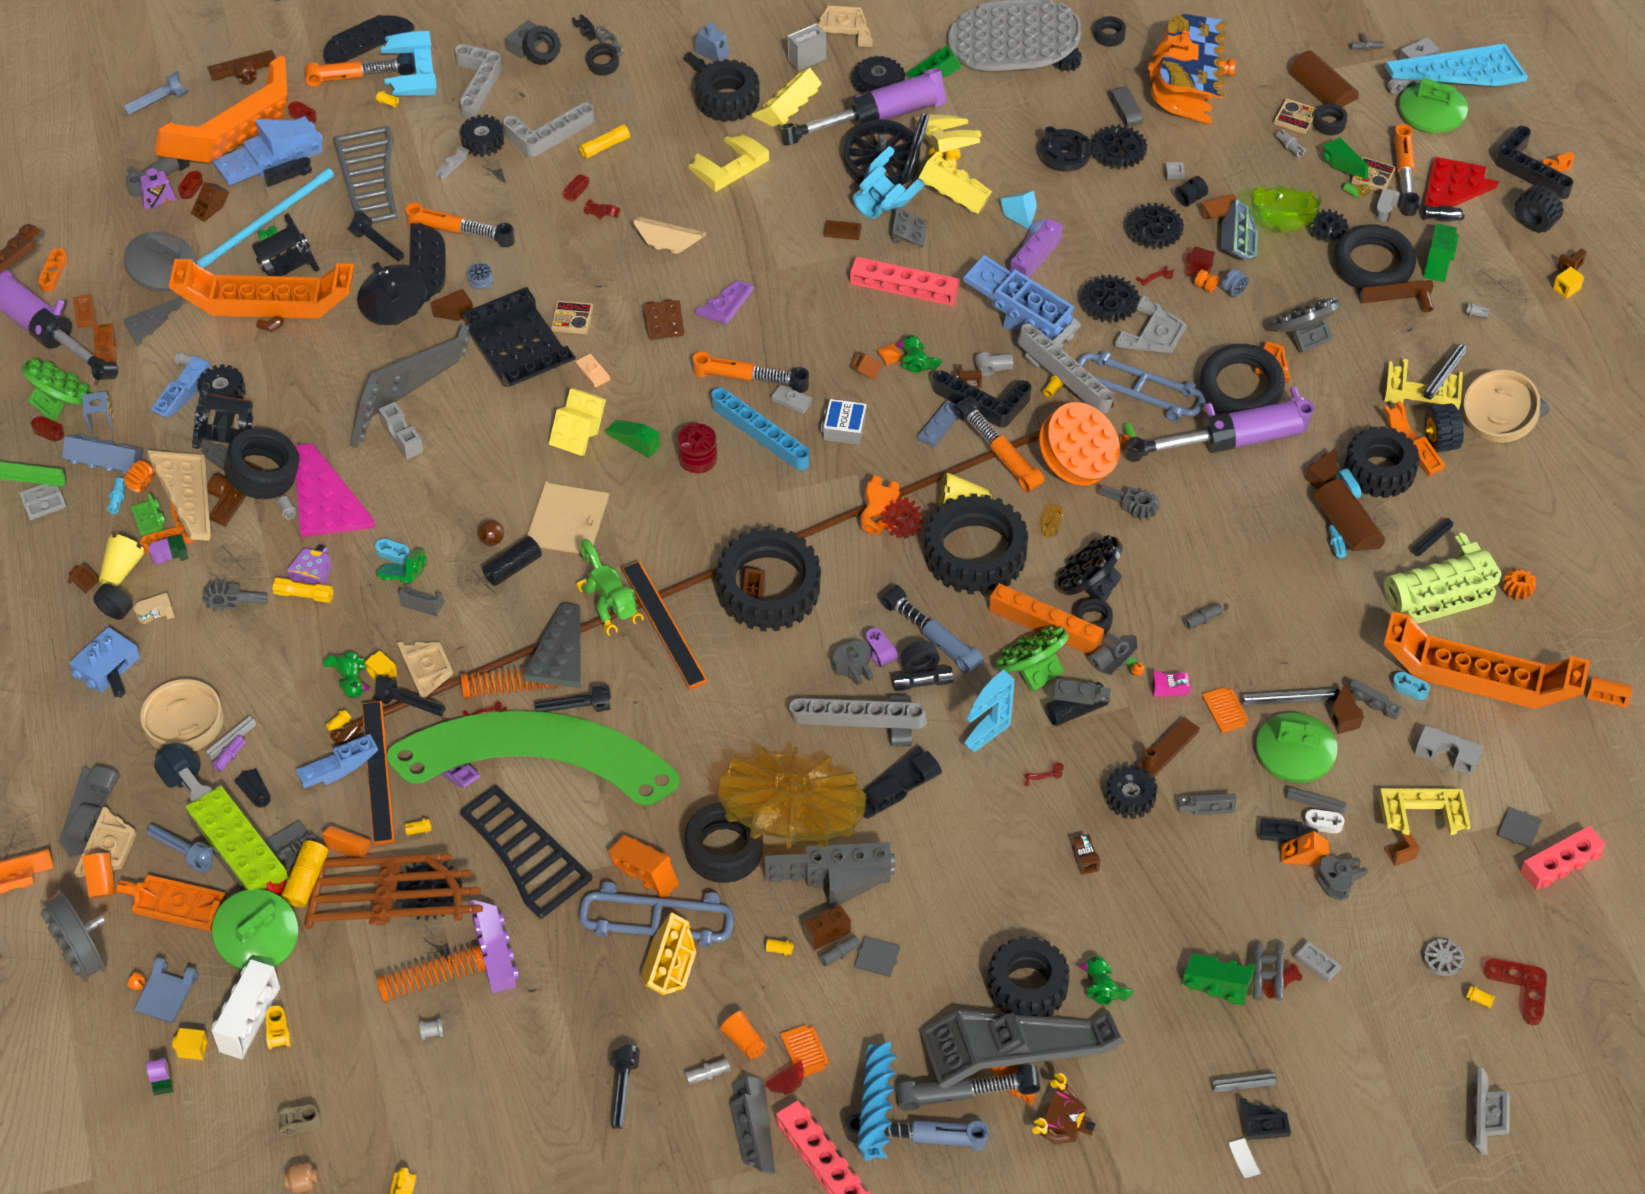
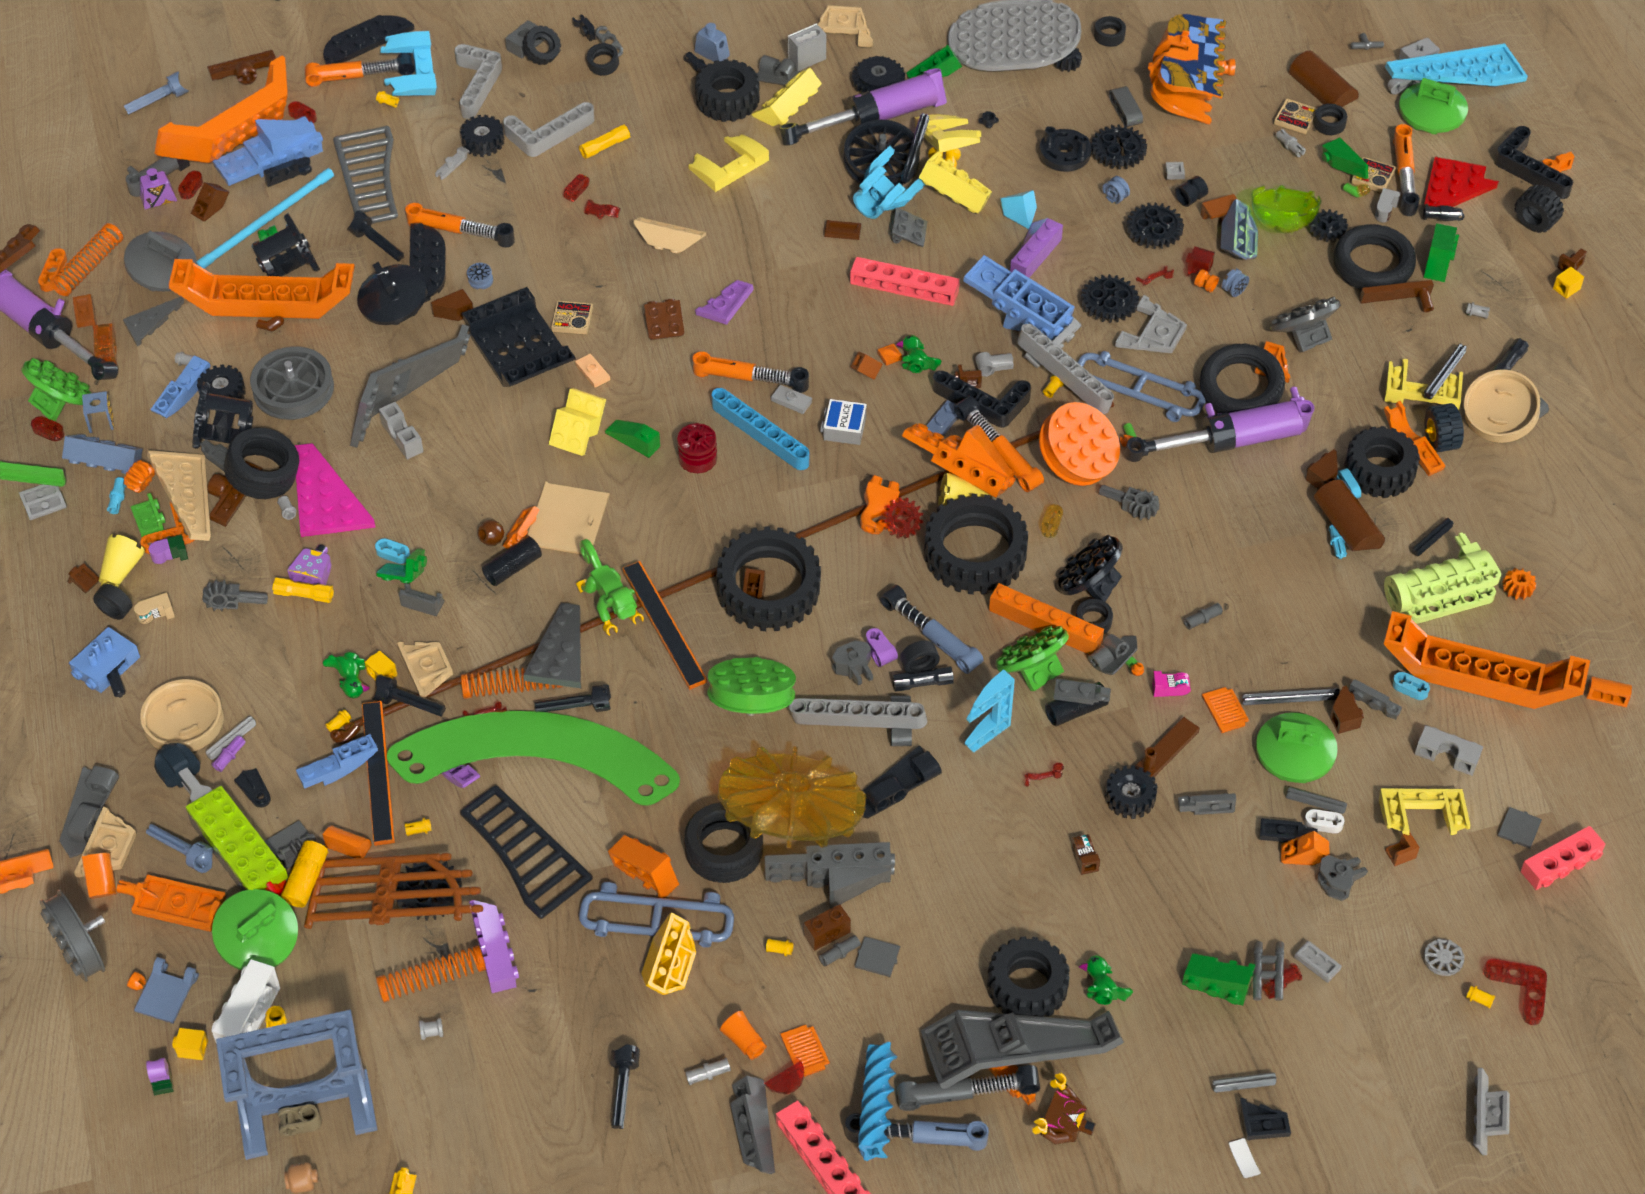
none -> orange piece [50,223,123,297]
none -> sand blue arch [216,1010,378,1160]
none -> dark grey wheel [250,347,334,420]
none -> orange hinge [503,506,540,549]
none -> bright green wheel [707,657,796,716]
none -> dark grey panel [757,55,801,85]
none -> orange wedge [902,423,1016,498]
none -> black plate [978,111,999,128]
none -> sand blue wheel [1103,176,1130,204]
none -> black axle [1489,338,1529,372]

